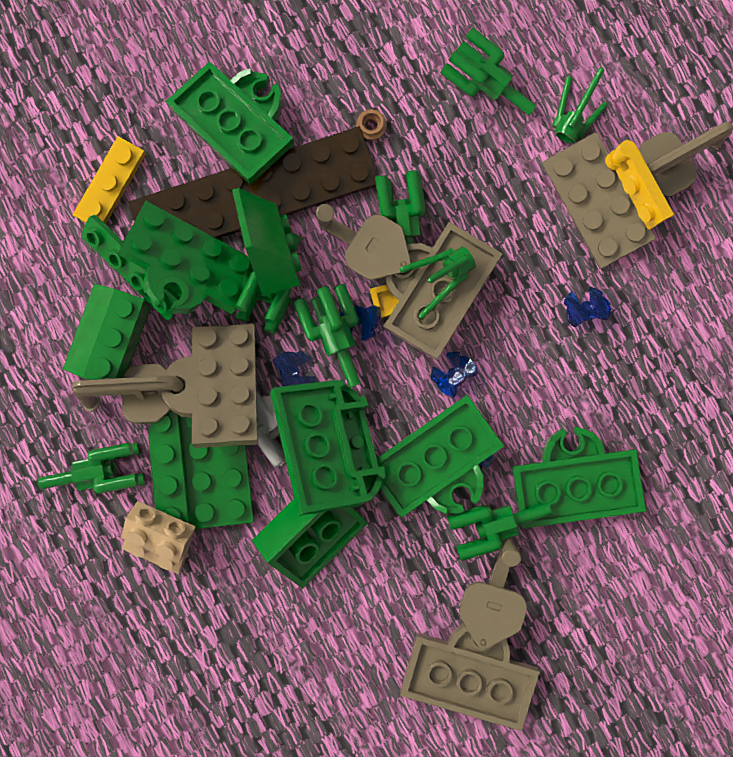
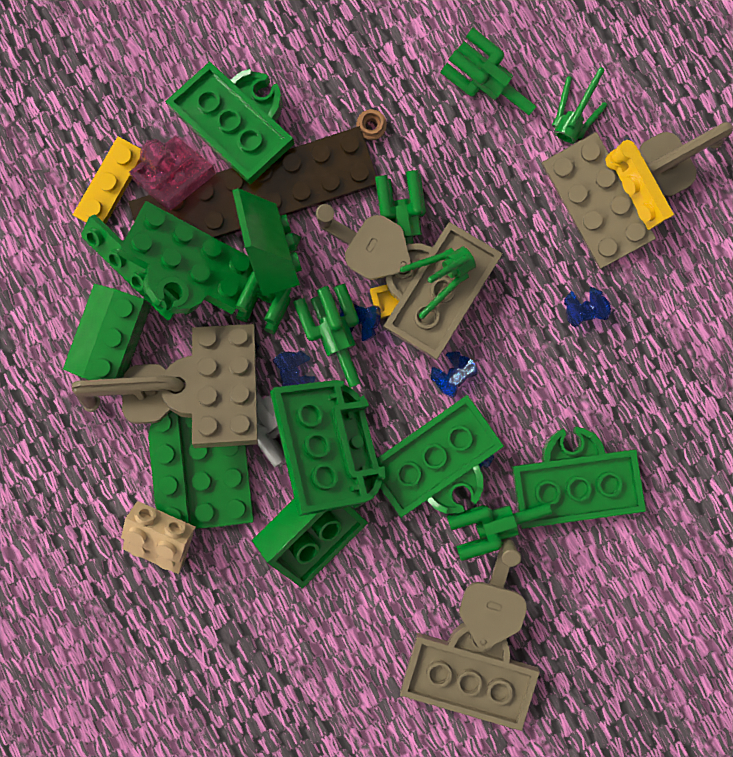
green plant [38,442,146,494] -> none
none -> clear pink plate [129,135,216,211]

